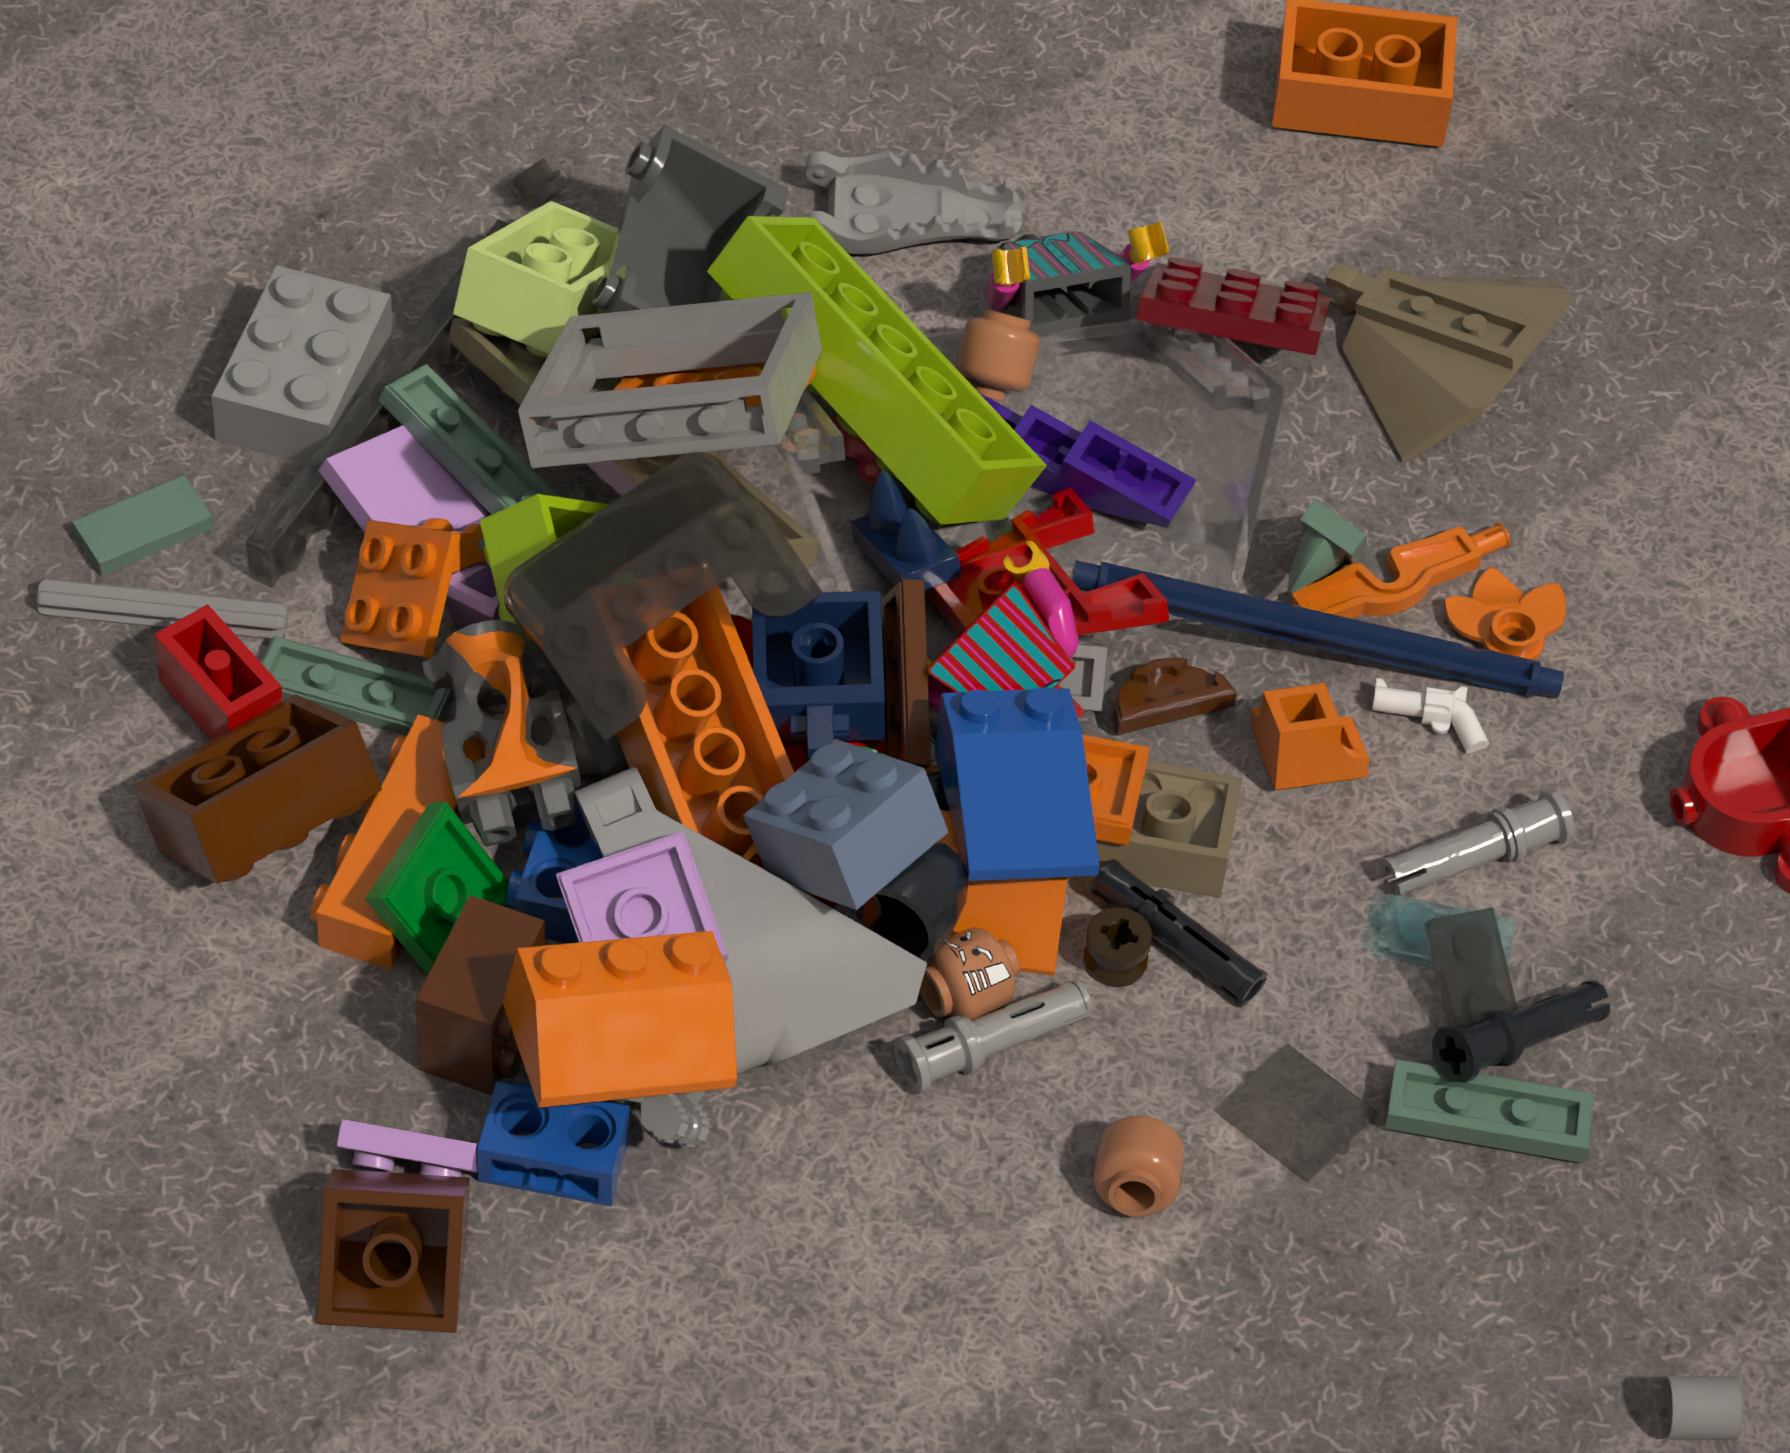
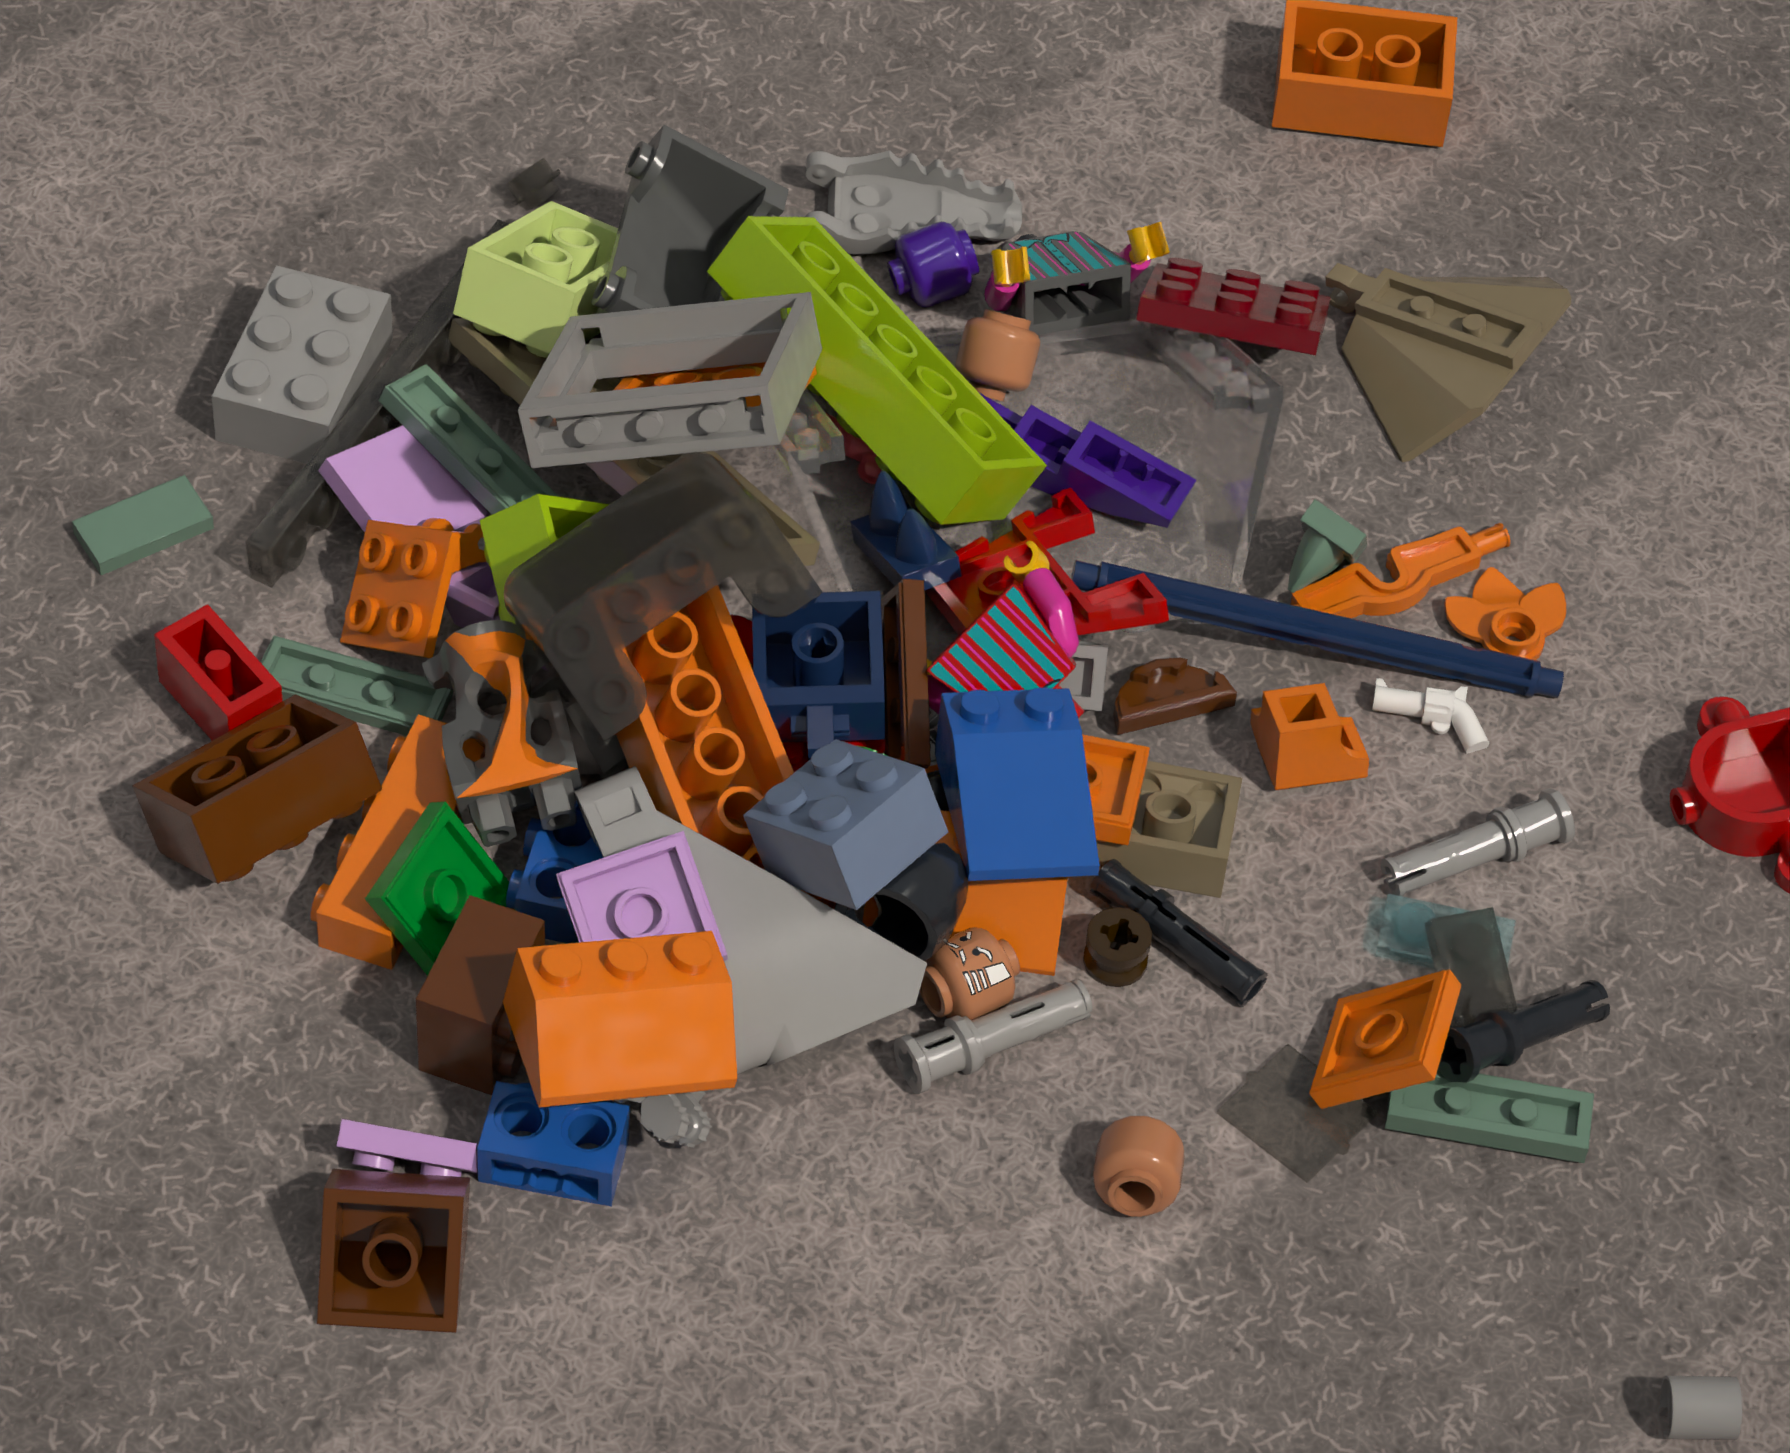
light grey axle [36,578,288,639] -> none
none -> dark purple head [887,221,979,308]
none -> orange tile [1309,969,1462,1109]

